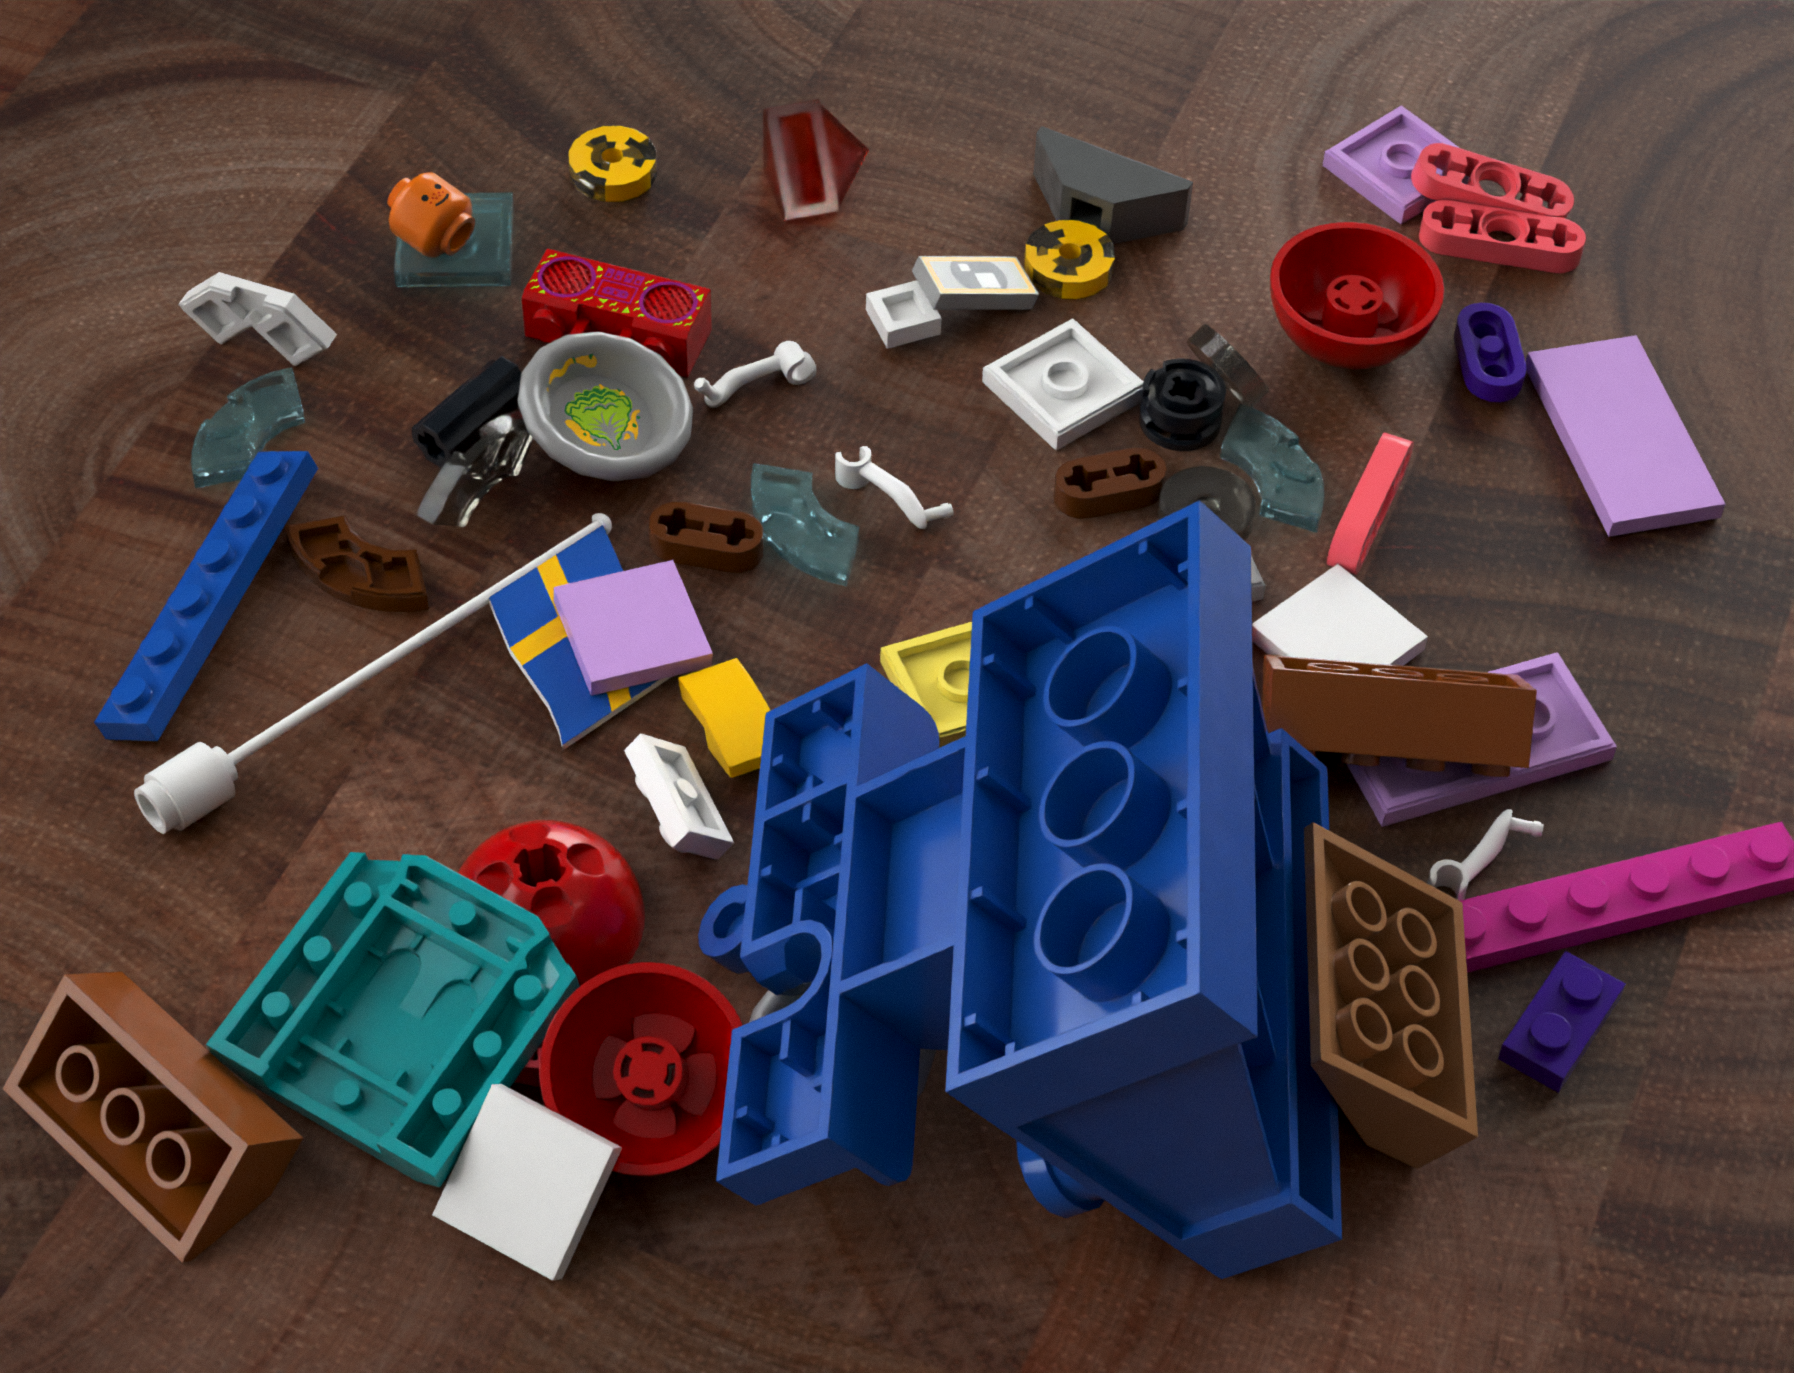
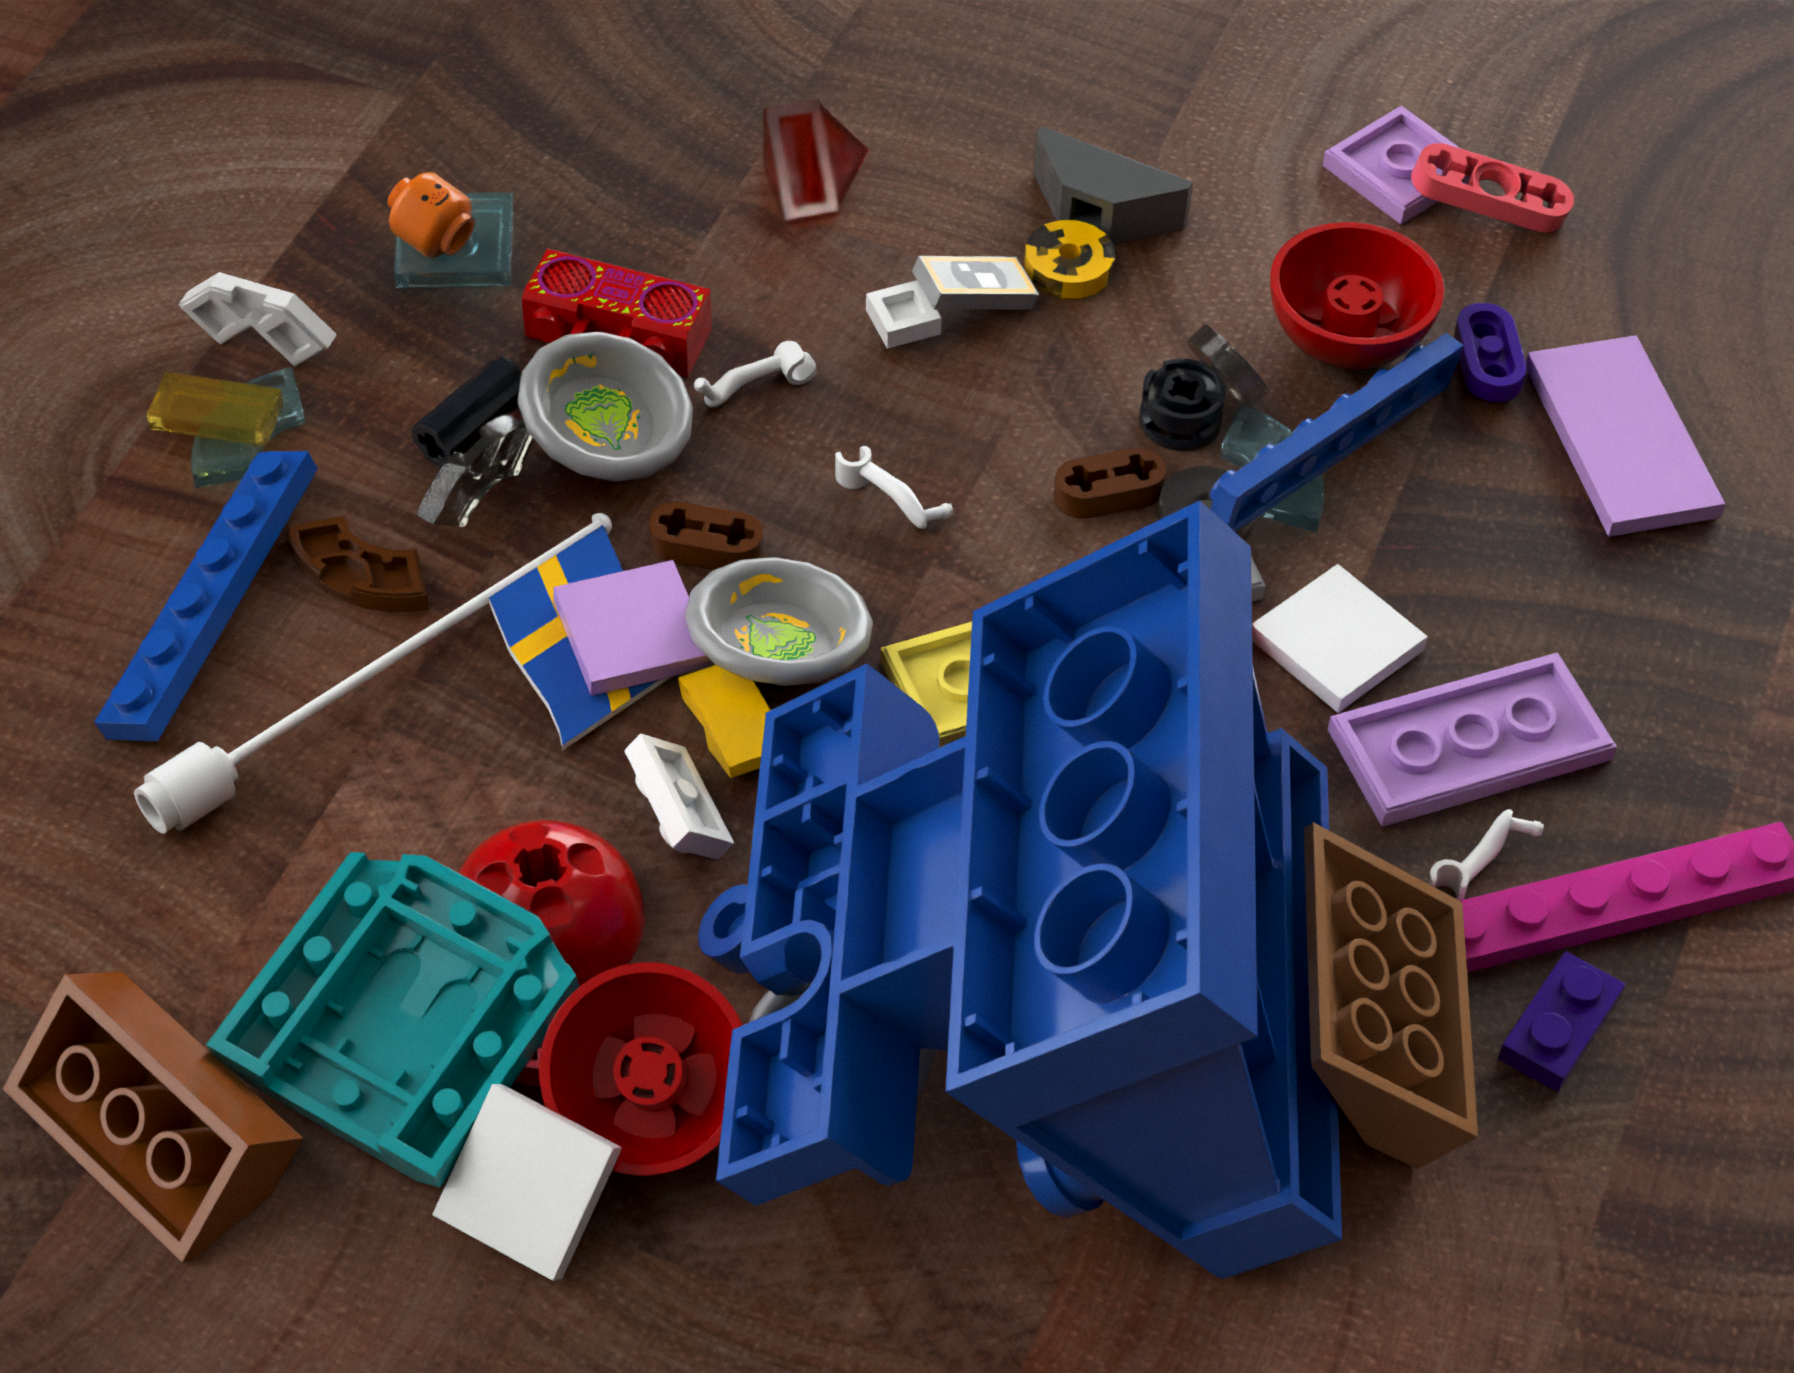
yellow piece [569,126,657,202] -> none
clear light blue tile [751,463,859,586] -> none
white tile [982,318,1143,451] -> none
dark orange slope [1262,654,1537,777] -> none
coral beam [1327,432,1414,575] -> none
coral beam [1419,200,1586,273] -> none
none -> clear yellow tile [146,372,284,446]
none -> light grey piece [684,557,873,686]
none -> blue plate [1210,333,1464,532]

